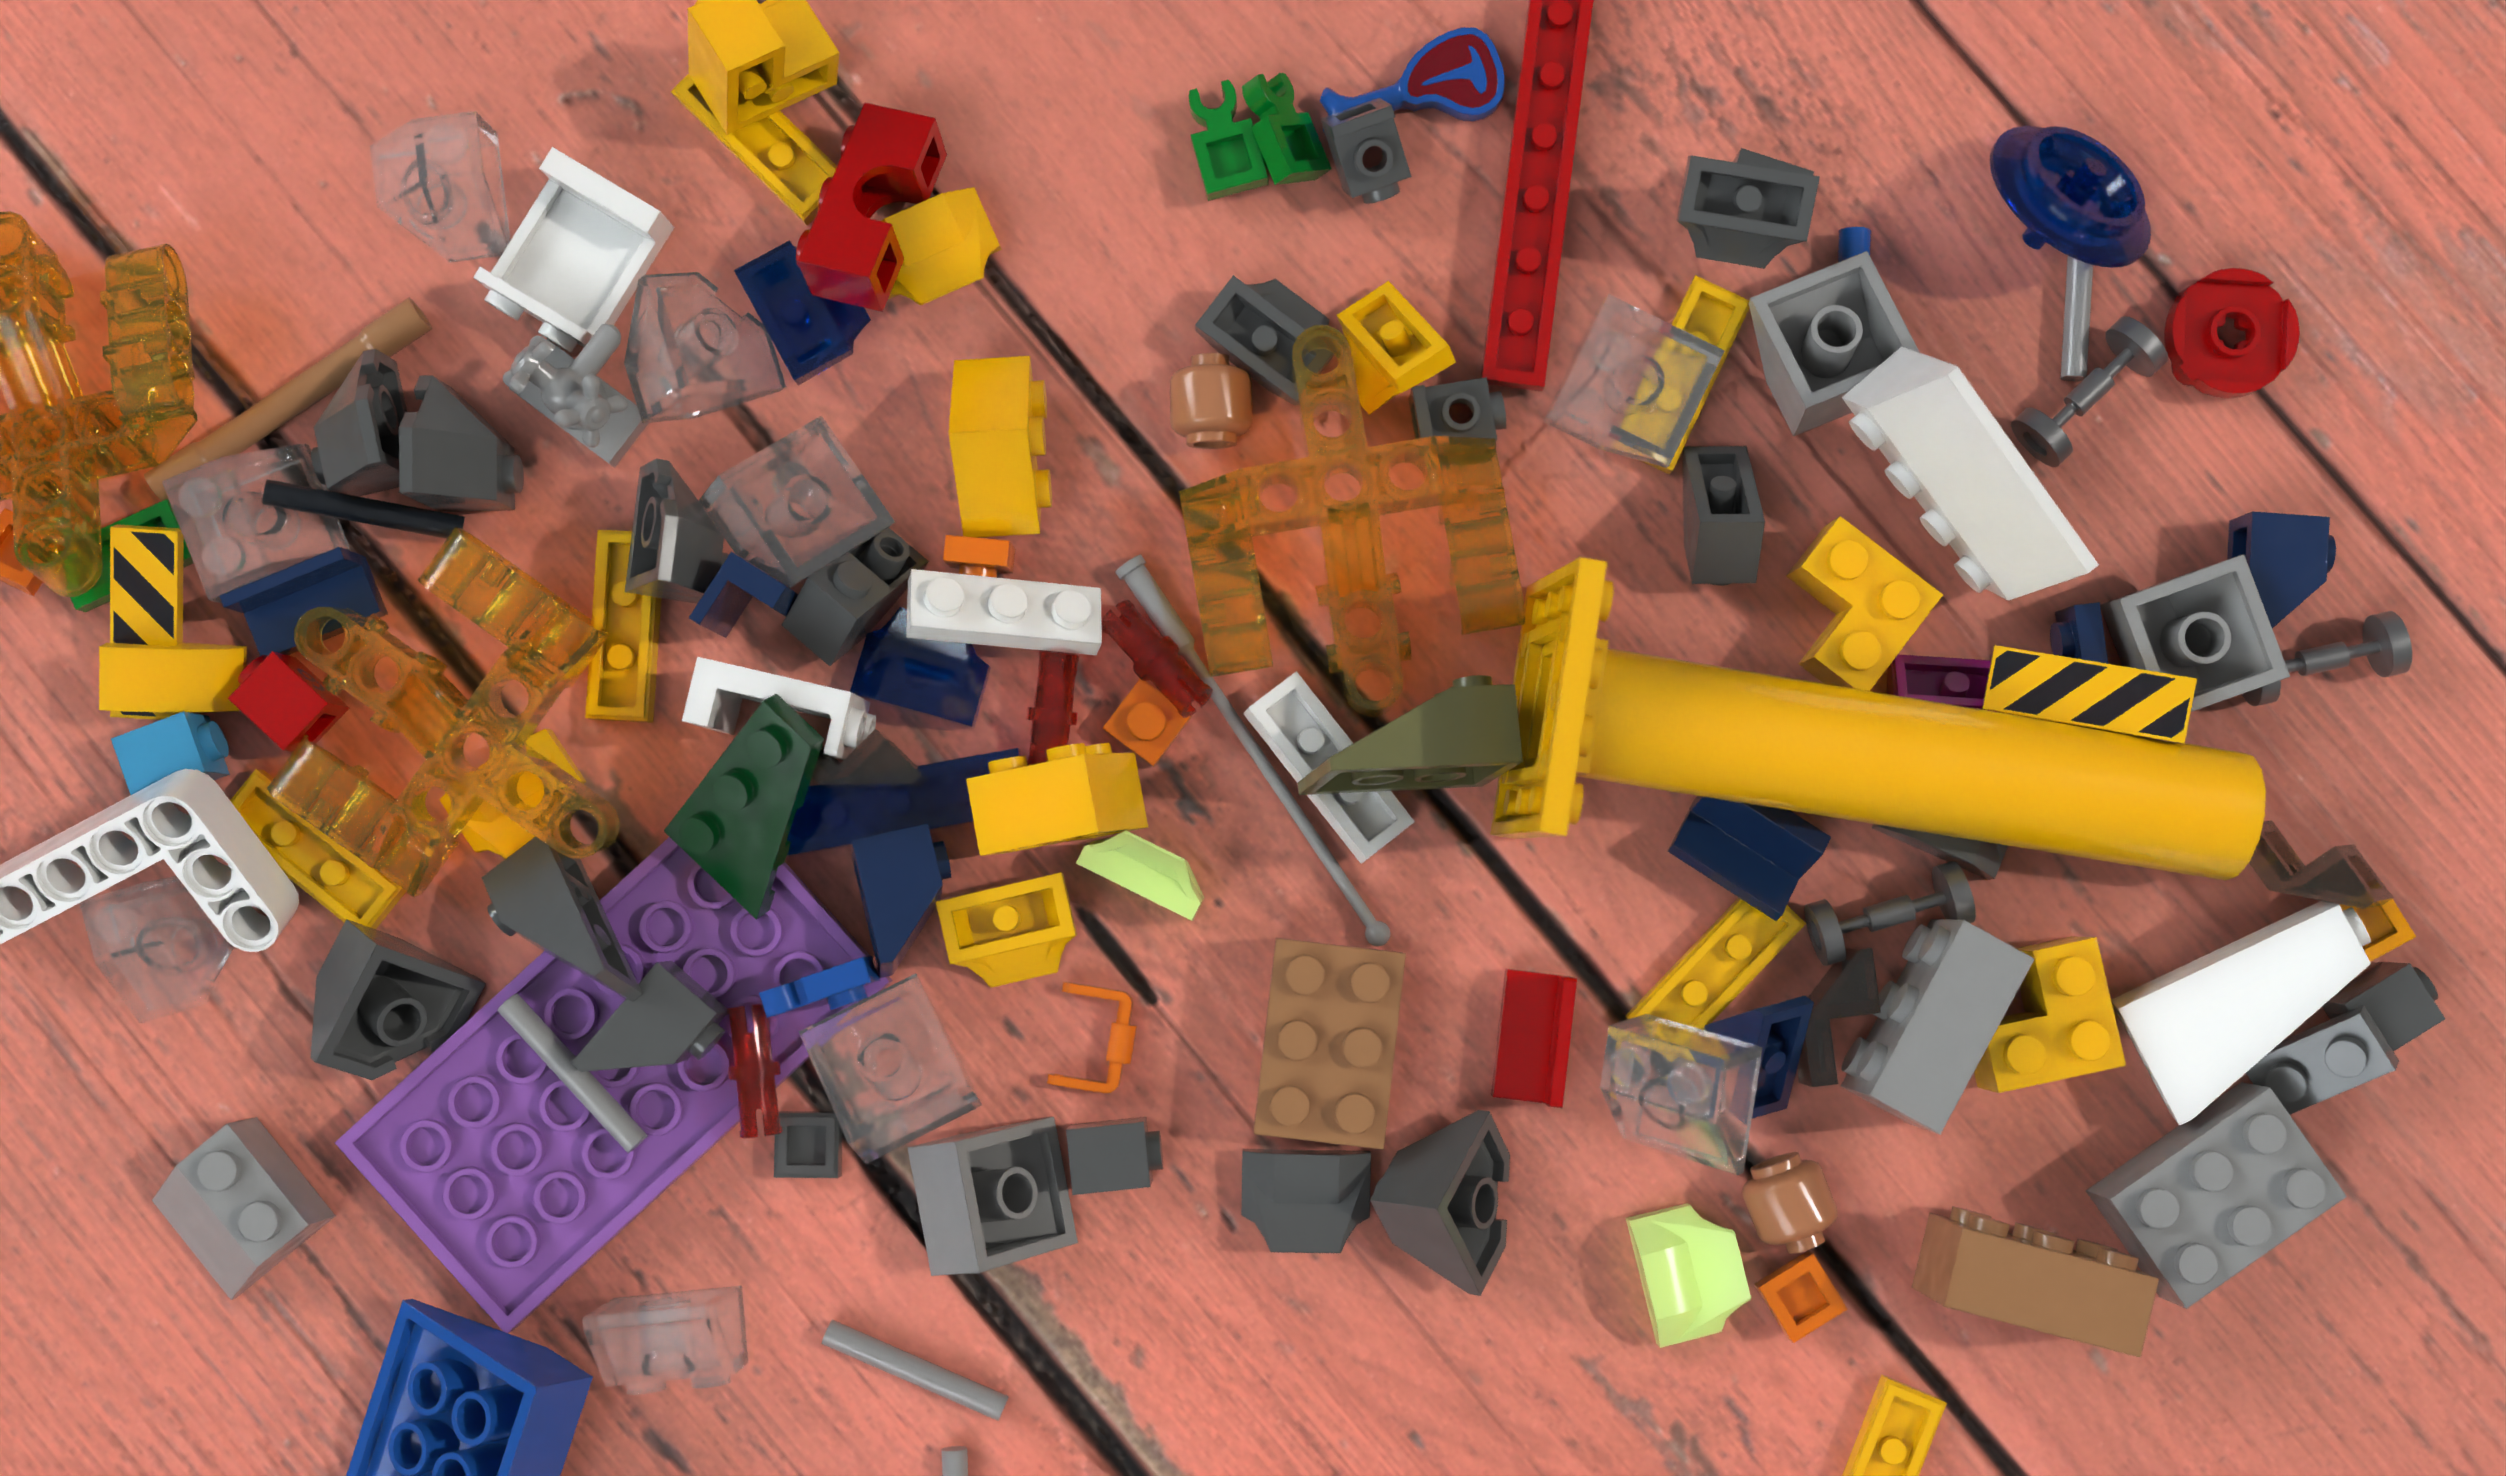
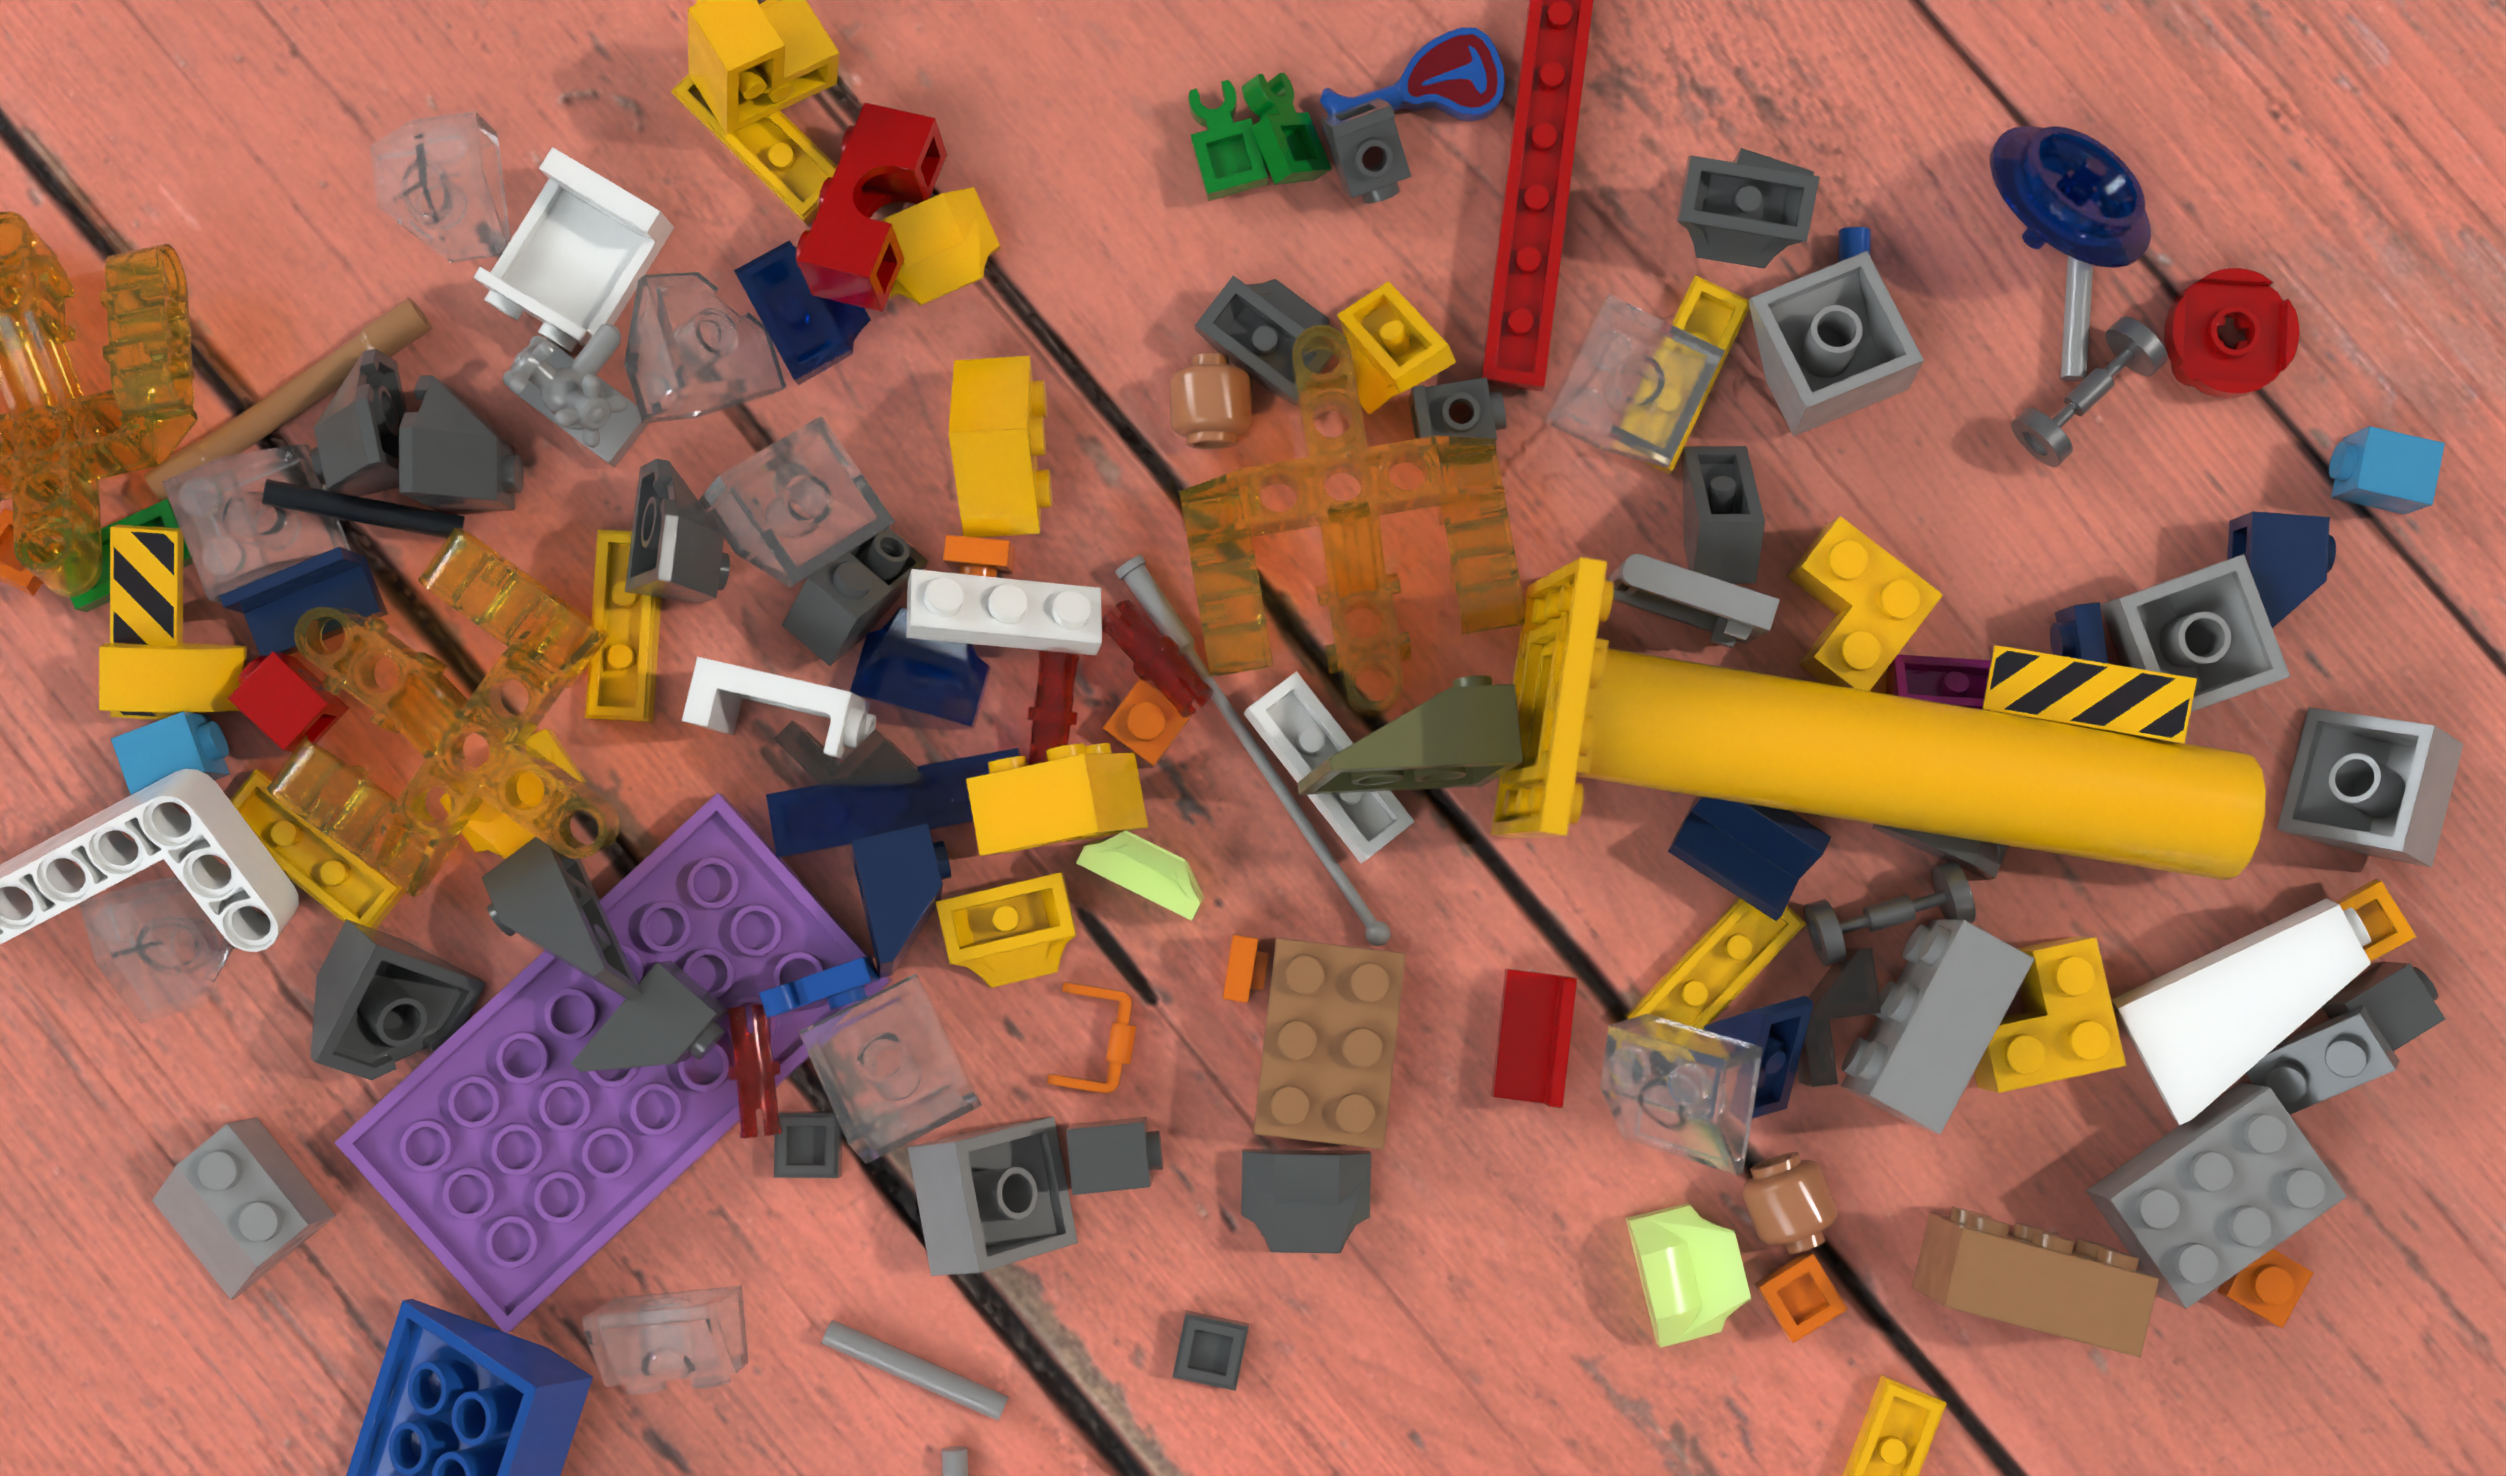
light grey bar [497,993,648,1154] -> none
dark green wing [664,693,824,920] -> none
dark blue panel [689,551,798,638] -> none
dark grey slope [1370,1110,1510,1296] -> none
white slope [1841,346,2099,601] -> none
flat silver wheel [2242,611,2412,706] -> none
clear smoke slope [2249,820,2393,909] -> none
none -> dark grey tile [1173,1310,1249,1391]
none -> orange plate [1222,934,1269,1003]
none -> light grey container [1607,554,1780,648]
none -> orange plate [2217,1249,2314,1329]
none -> light grey slope [2277,707,2464,868]
none -> dark azure brick [2329,426,2445,514]

